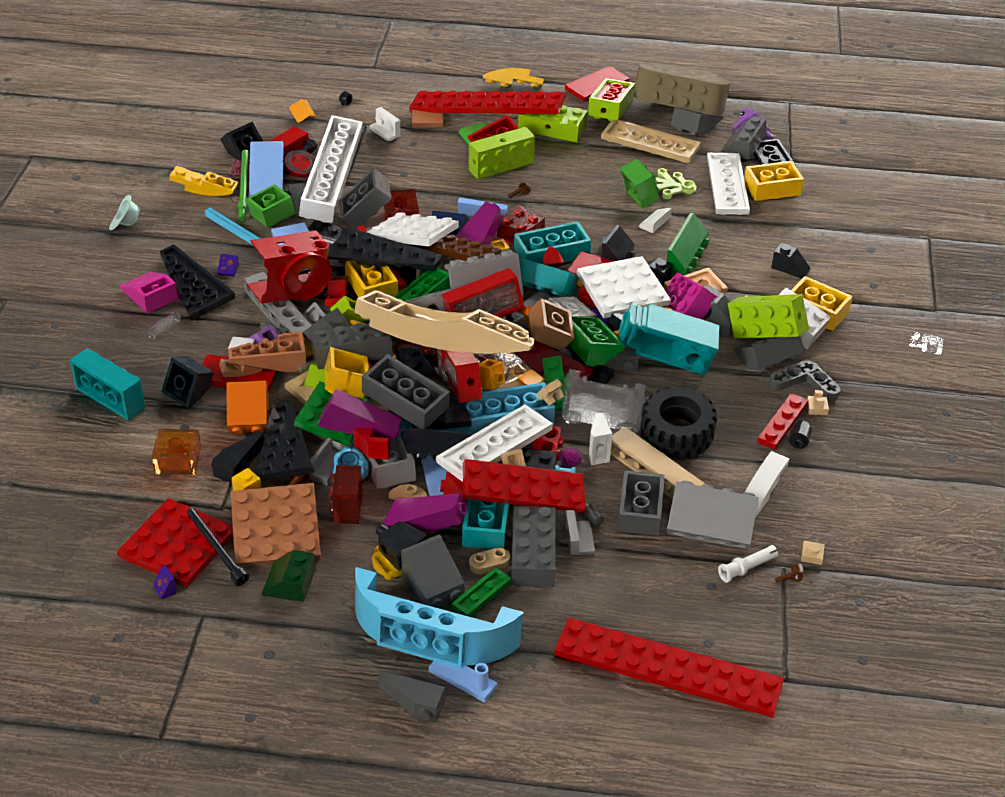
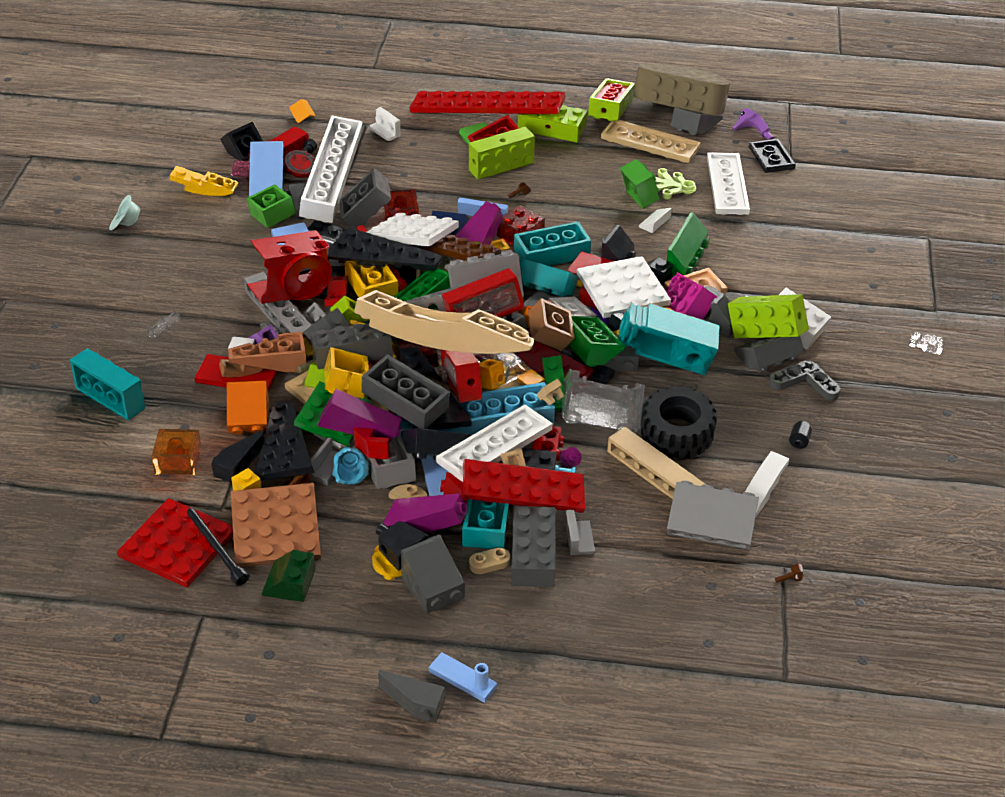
dark pink slope [119,272,178,314] -> none
dark purple slope [154,565,177,599] -> none
black wing [159,244,235,321] -> none
black slope [161,356,214,408] -> none
medium azure axle [205,208,261,245] -> none
dark purple slope [217,254,239,276] -> none
bright green bar [237,150,249,221] -> none
clear red brick [329,465,363,524] -> none
black plate [339,91,353,106] -> none
medium azure slope [355,567,523,668] -> none
nougat tile [412,110,443,128] -> none
green plate [452,567,511,617] -> none
yellow slope [483,68,544,88] -> none
red tile [541,246,564,269] -> none
red plate [554,617,784,718] -> none
tile [565,66,629,102] -> none
dark grey axle [584,501,604,526] -> none
white tile [589,413,612,466] -> none
dark grey brick [617,470,665,536] -> none
white pin [718,545,778,583] -> none
dark grey slope [720,116,766,160] -> none
yellow brick [744,161,804,201] -> none
plate [757,393,808,450] -> none
black slope [771,243,810,279] -> none
yellow brick [791,276,853,331] -> none
tan plate [801,541,825,565] -> none
tan tile [807,390,829,415] -> none

